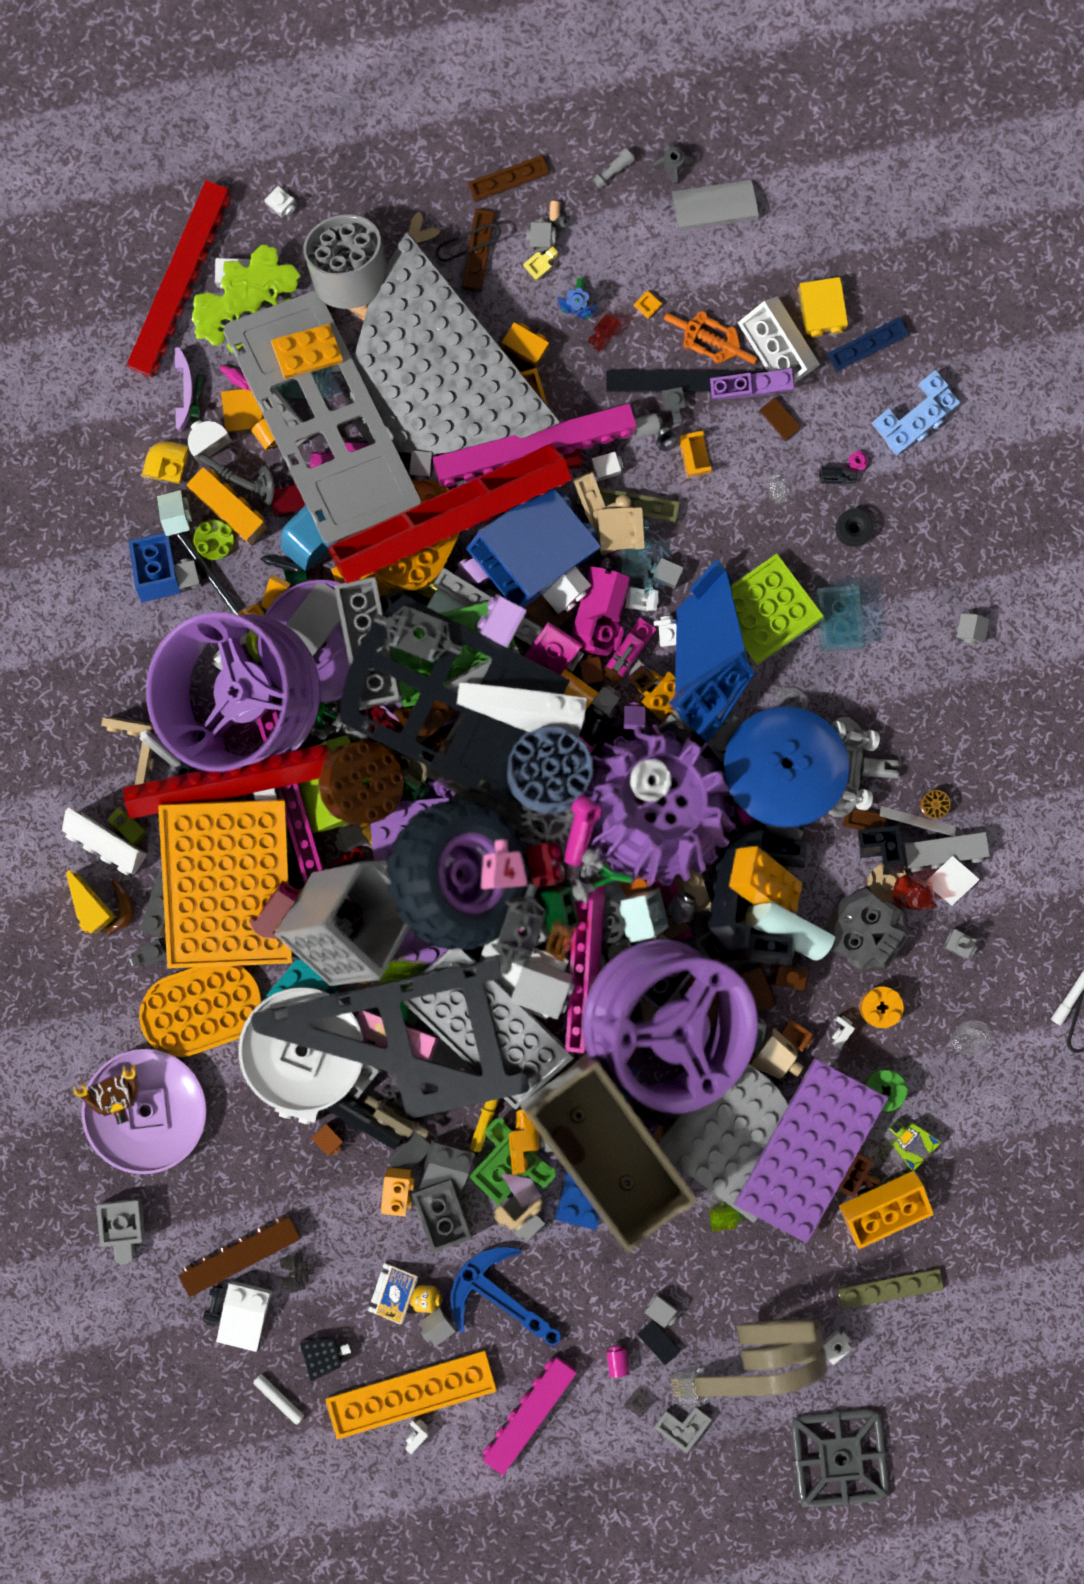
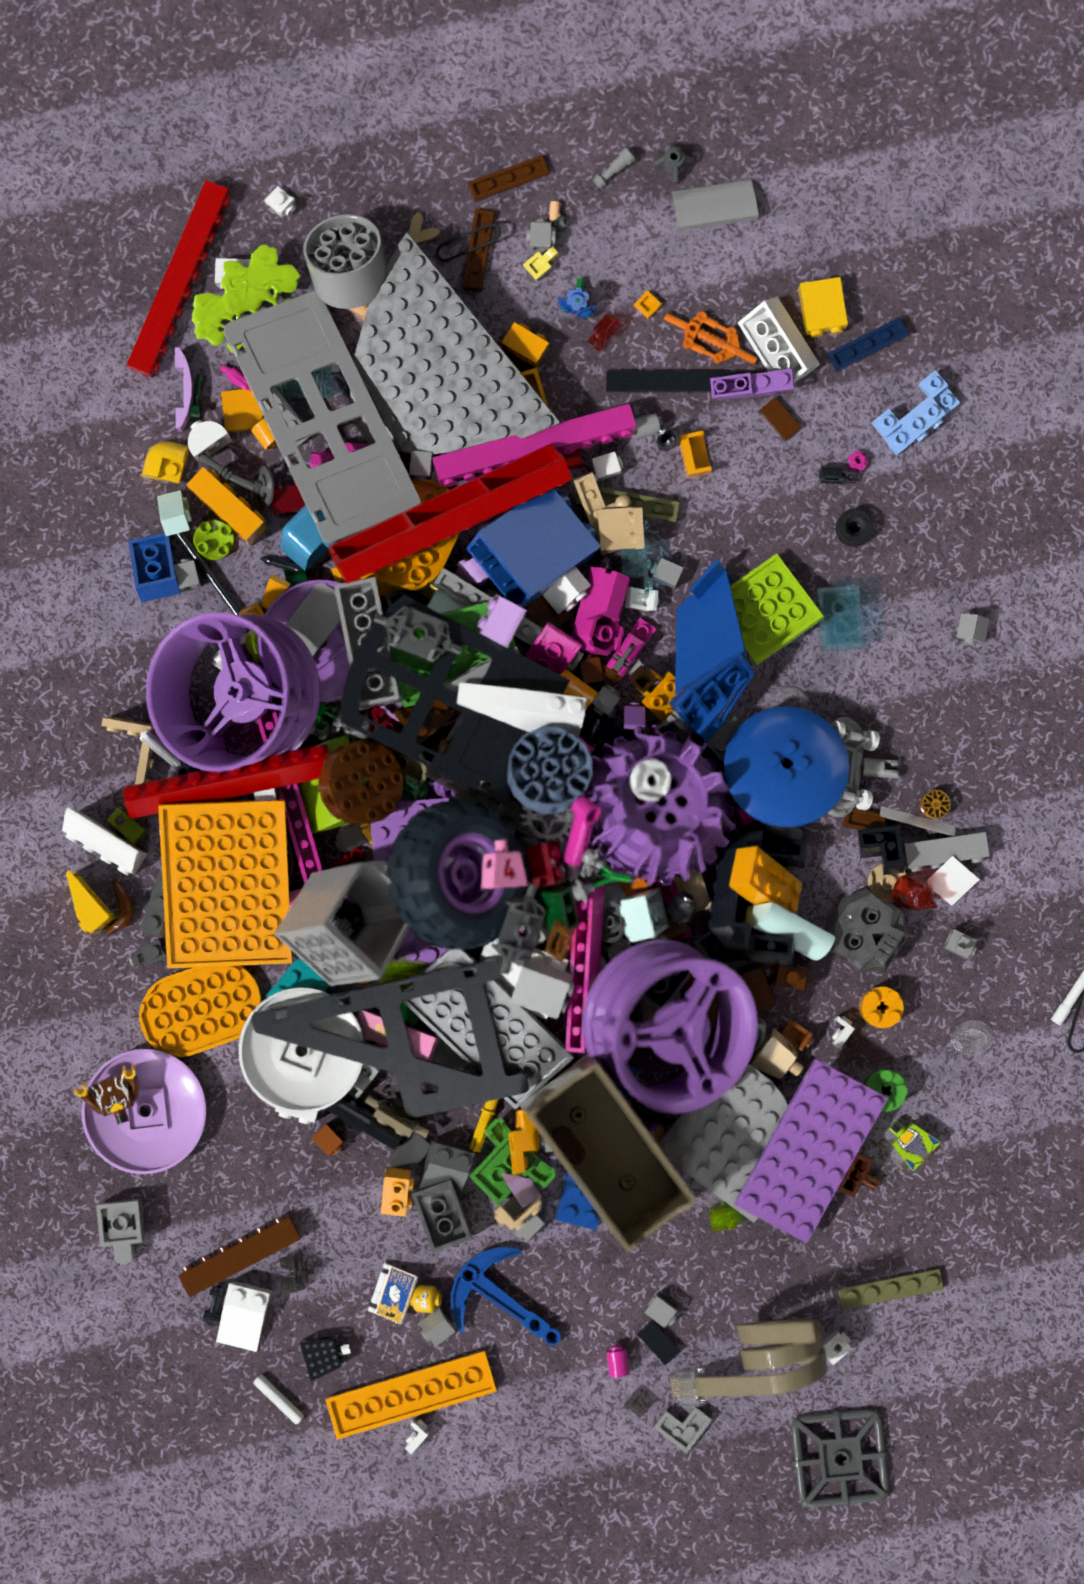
dark red piece [249,880,300,939] -> none
light orange plate [271,323,343,379] -> none
dark pink brick [482,1355,577,1476] -> none
white bracket [654,616,676,647] -> none
dark grey plate [662,387,685,424] -> none
clear head [764,473,793,505] -> none
light orange brick [839,1171,934,1249] -> none

